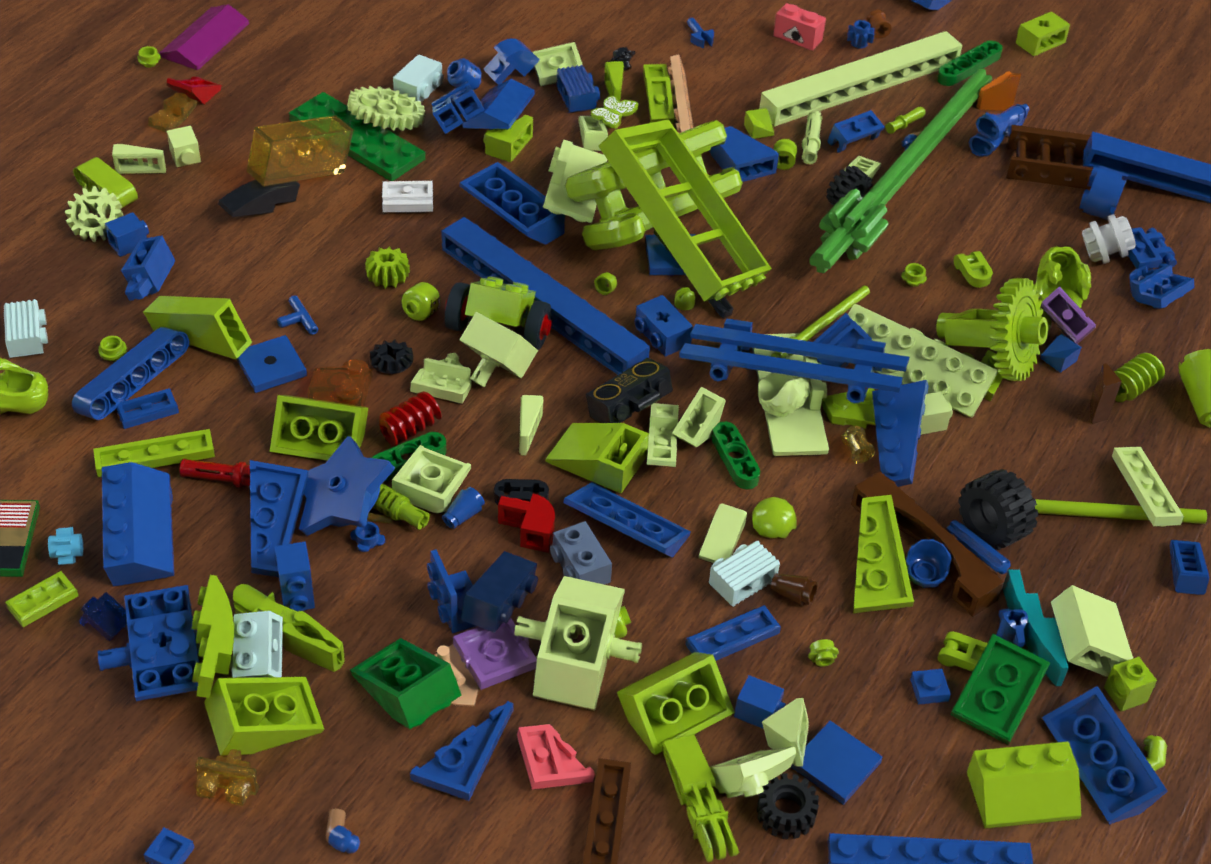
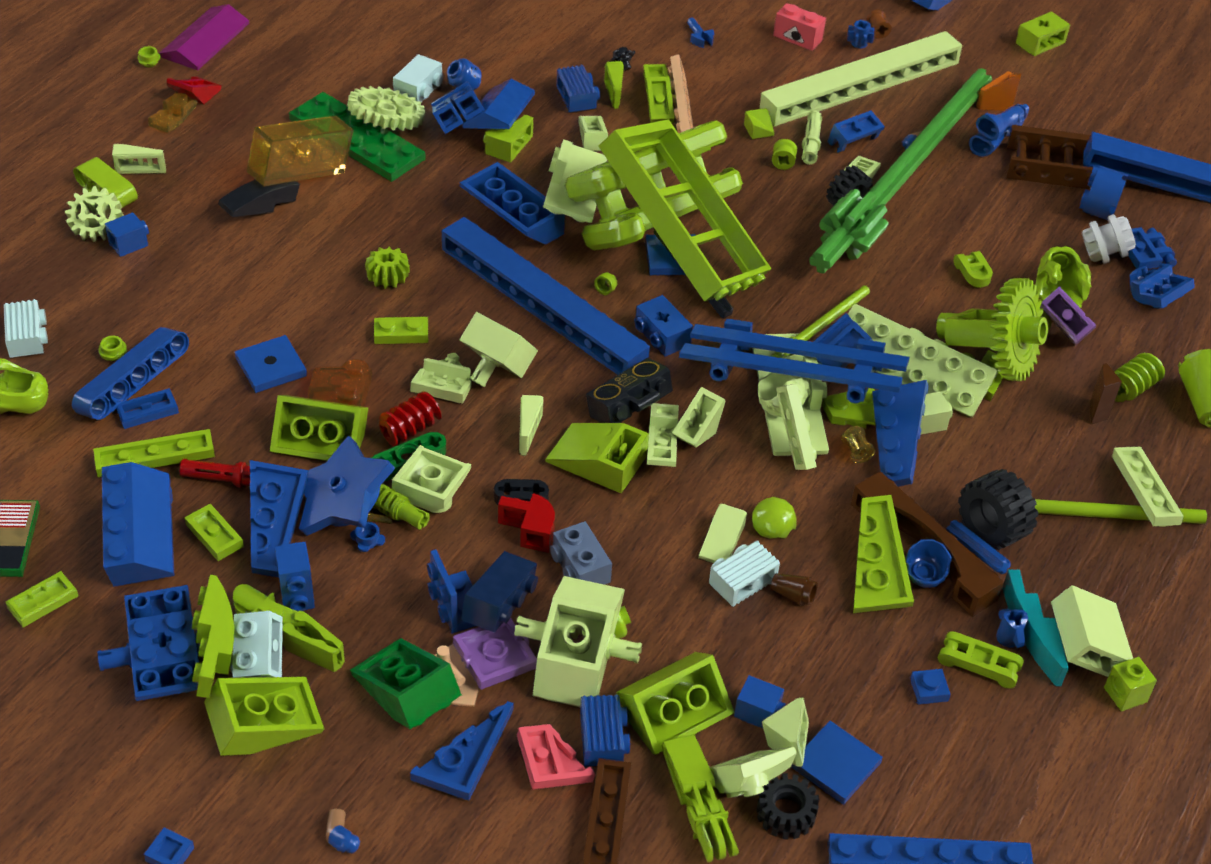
medium azure gear [48,527,83,565] -> none
clear blue bracket [79,592,127,642] -> none
blue hinge [121,236,176,301] -> none
lime slope [143,296,252,359] -> none
yellowish green brick [167,126,201,167] -> none
clear yellow hips [195,749,259,806] -> none
blue piece [277,295,319,335] -> none
black gear [370,339,414,374] -> none
white plate [382,181,433,212] -> none
lime head [401,282,441,321] -> none
blue cone [442,487,485,529] -> none
brick [445,276,552,350] -> none
blue brick [483,38,540,85] -> none
yellowish green plate [533,42,583,86] -> none
blue slope [563,482,691,558] -> none
lime animal [591,96,638,129] -> none
lime hinge [674,287,695,310] -> none
blue tile [685,605,781,661] -> none
blue slope [708,126,779,182] -> none
green beam [712,421,760,489] -> none
lime plate [808,639,839,667] -> none
lime piece [885,107,926,134] -> none
lime plate [902,263,927,286] -> none
green beam [937,41,1003,86] -> none
green tile [951,634,1051,745] -> none
lime slope [967,741,1081,829] -> none
blue slope [1040,334,1082,373] -> none
blue slope [1042,686,1168,824] -> none
lime arm [1143,735,1167,771] -> none
blue slope [1169,540,1210,595] -> none
none -> lime plate [185,504,244,561]
none -> lime plate [374,317,428,344]
none -> blue brick [580,694,630,767]
none -> yellowish green plate [776,384,817,470]

